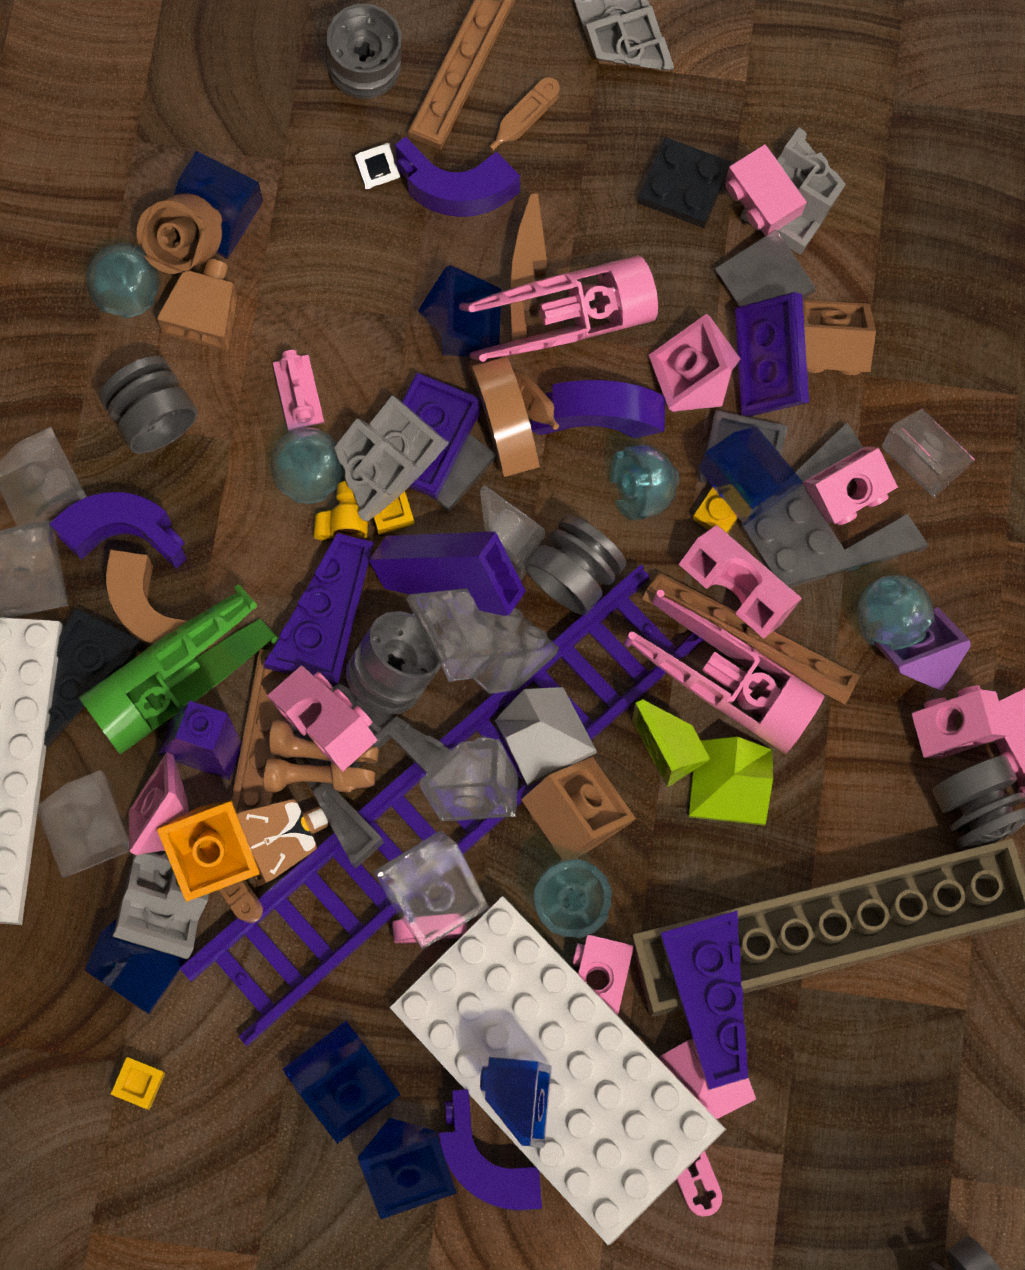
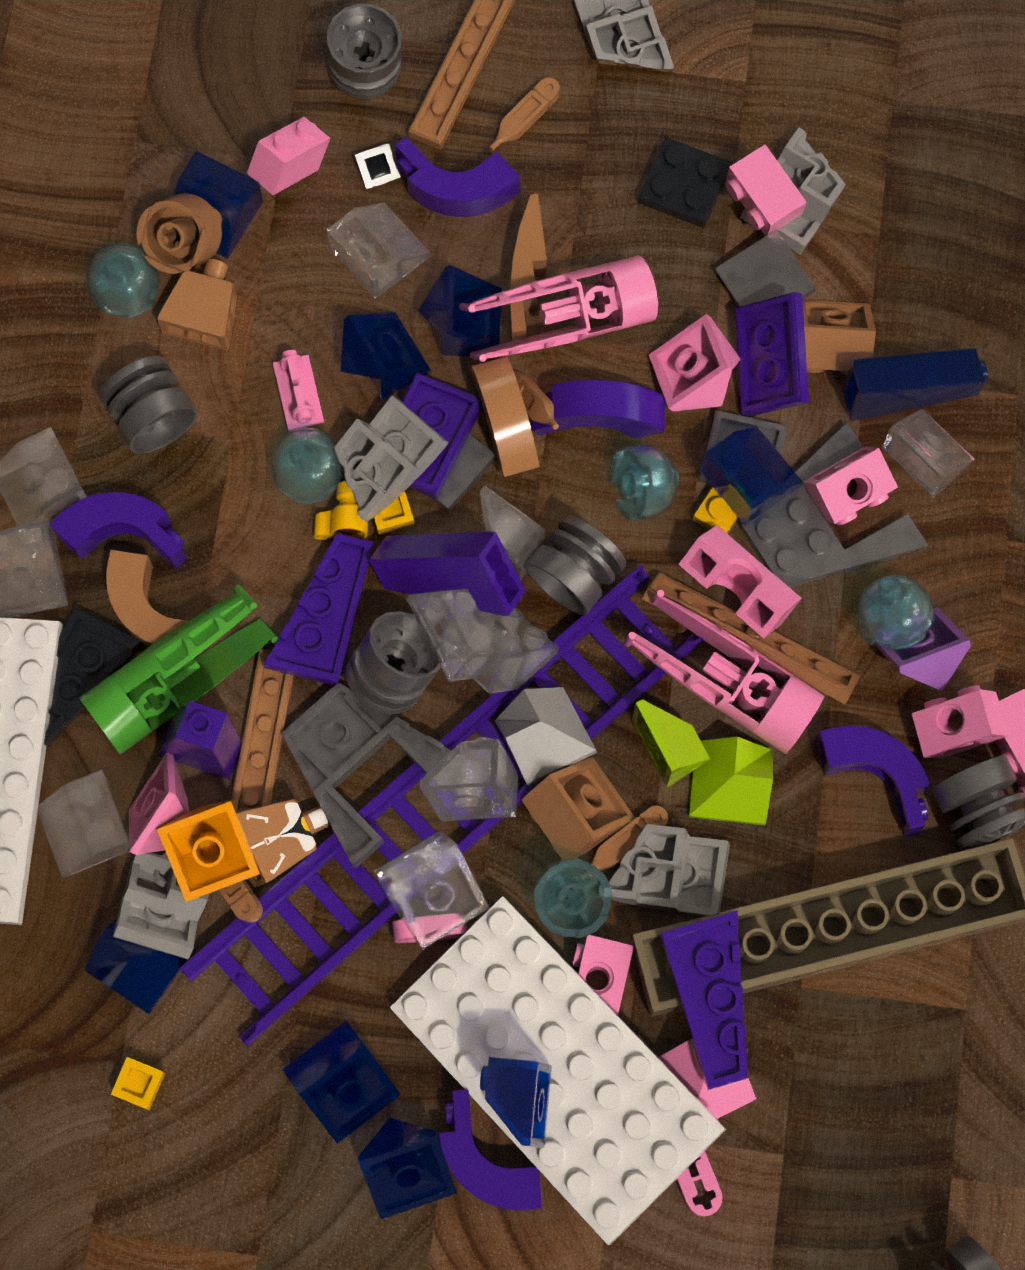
medium nougat piece [264,720,379,793] -> none
bright pink arch [267,665,377,772] -> none
none -> bright pink brick [247,117,330,195]
none -> clear slope [326,202,431,299]
none -> clear blue slope [340,312,431,399]
none -> medium nougat piece [580,806,668,878]
none -> light grey slope [600,824,730,917]
none -> dark purple arch [815,726,930,836]
none -> clear blue slope [842,348,988,421]

